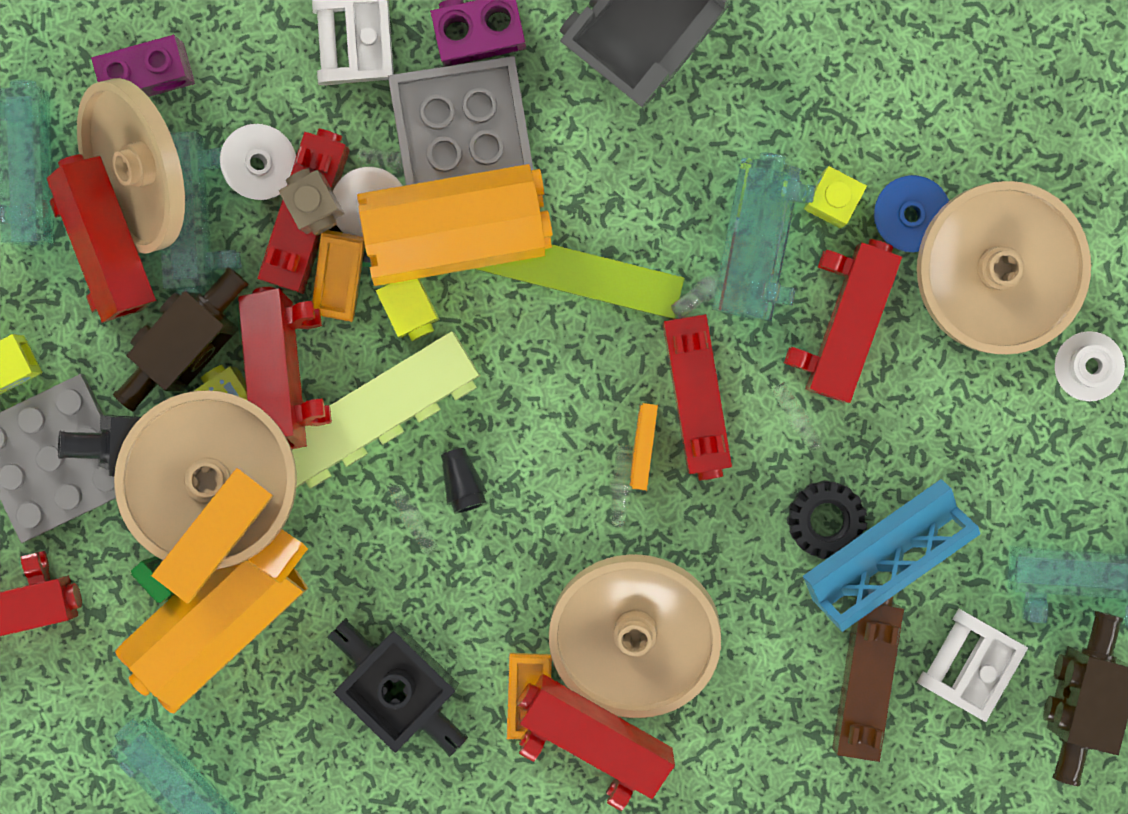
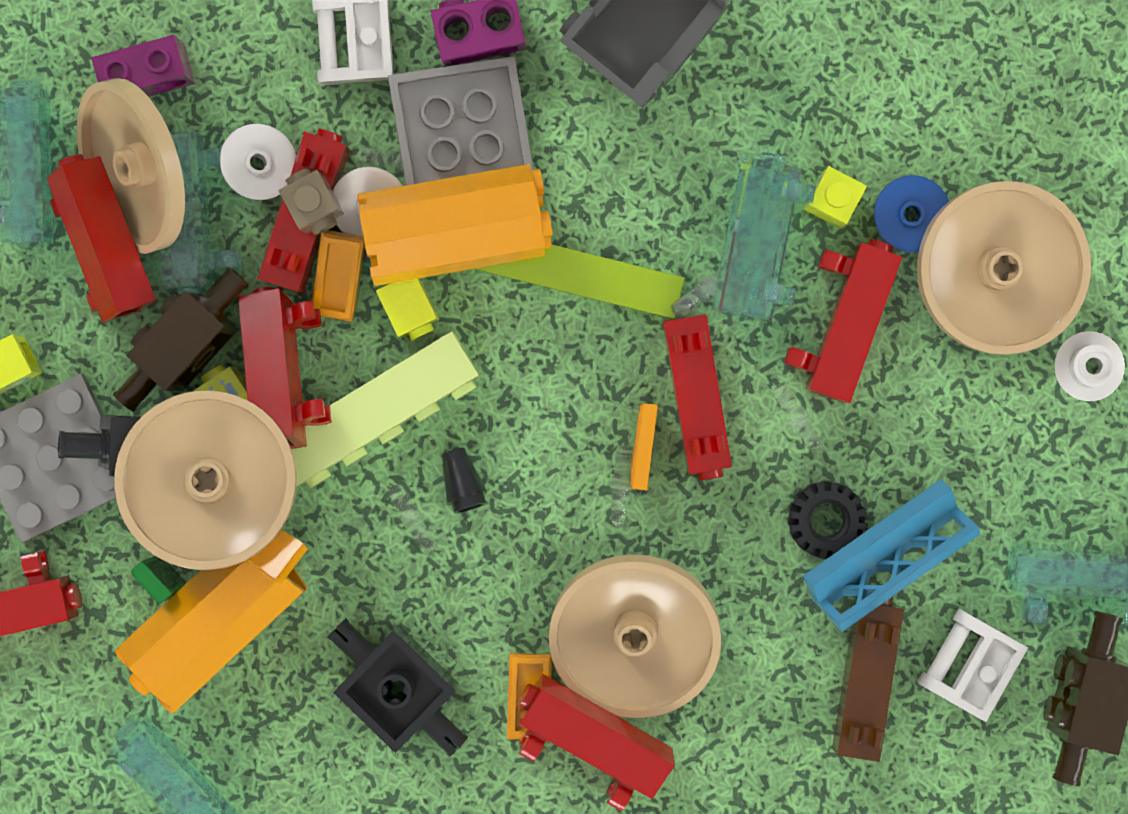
light orange tile [151,468,274,604] -> none

